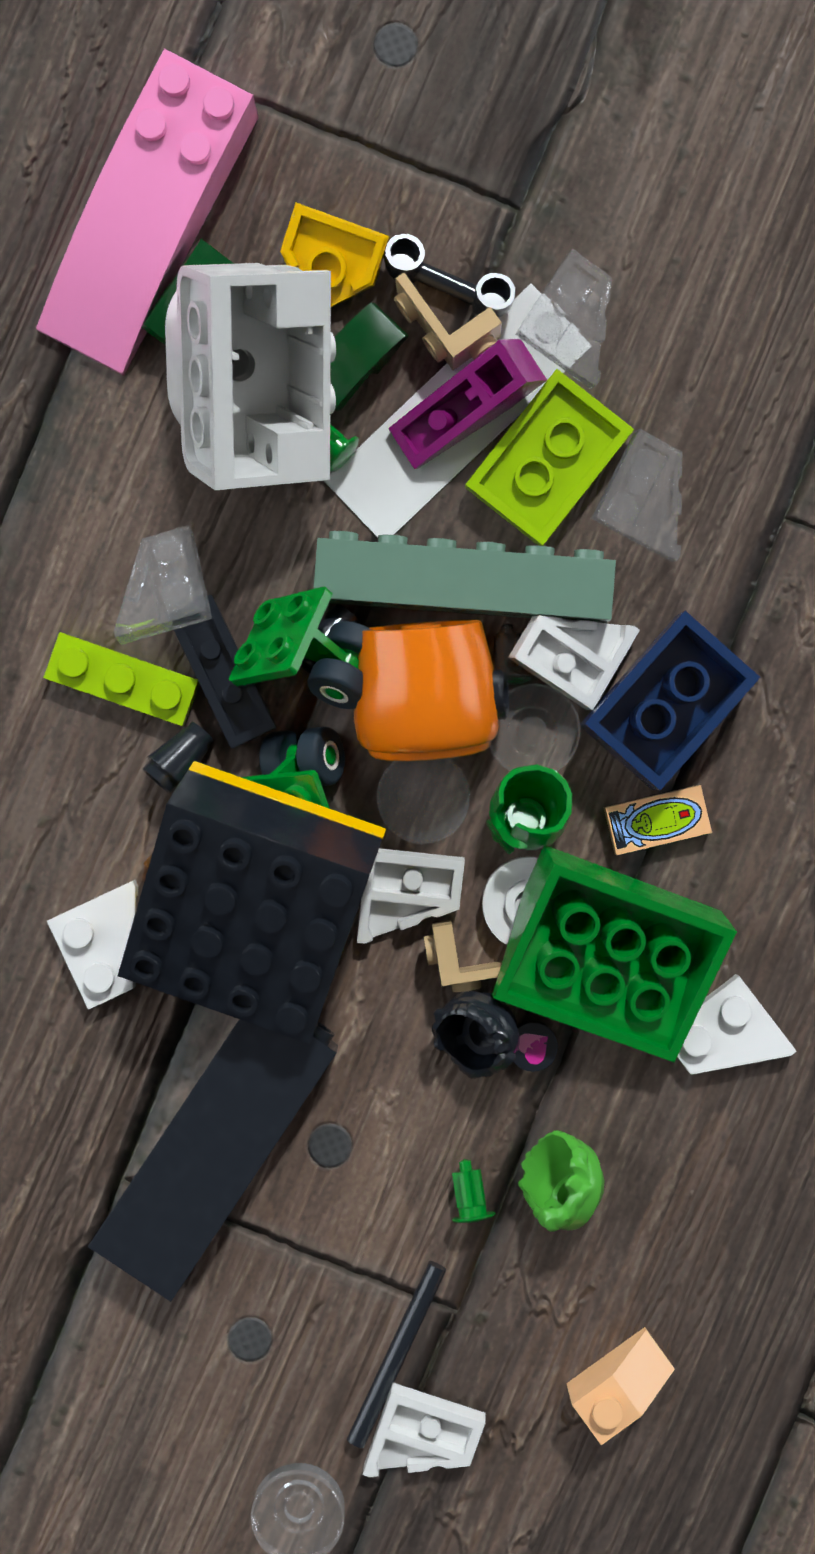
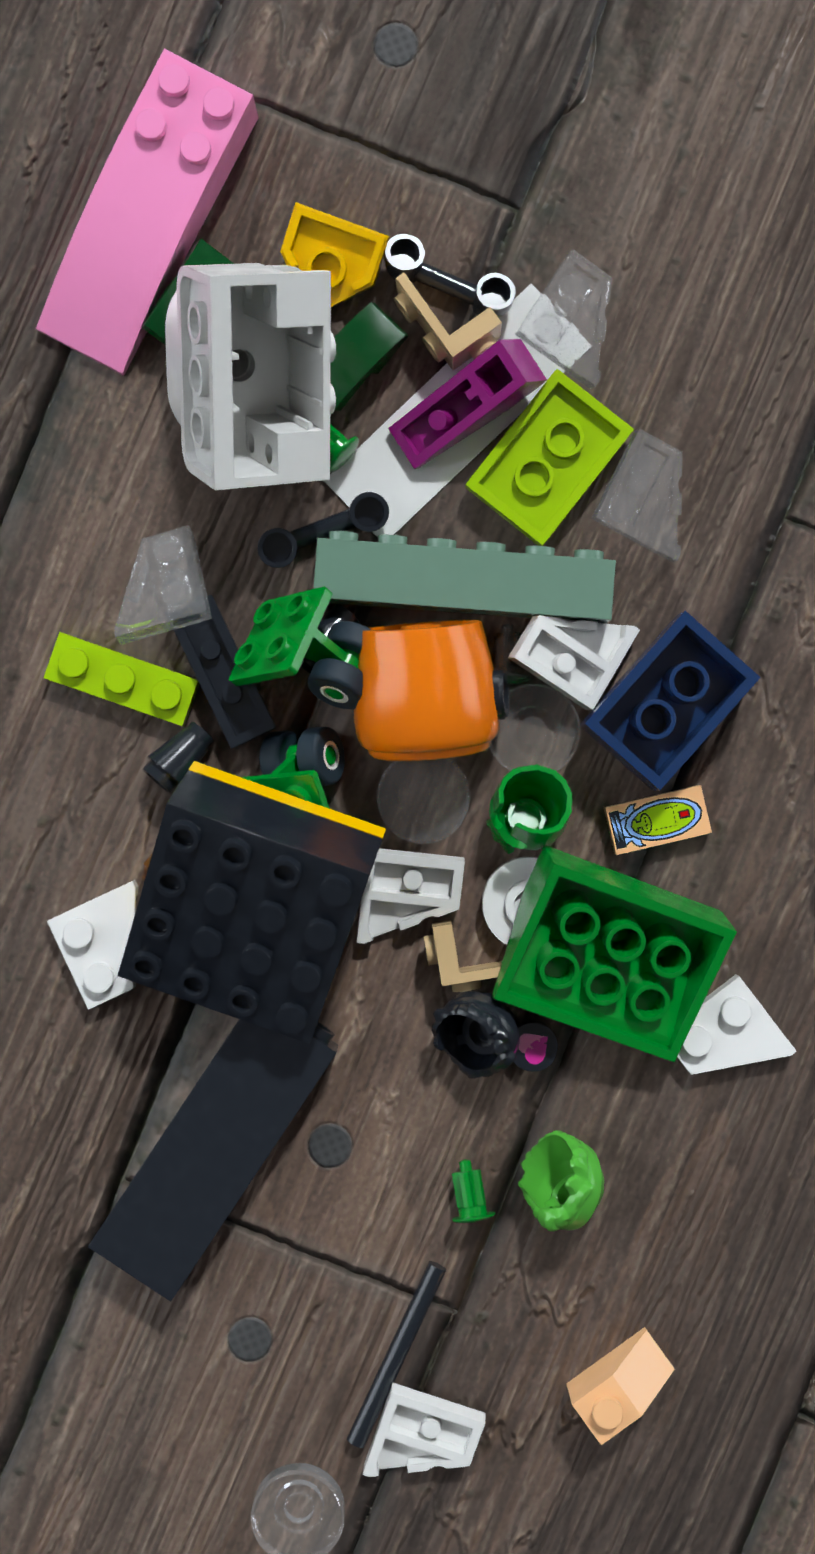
none -> black bar [257,492,389,568]

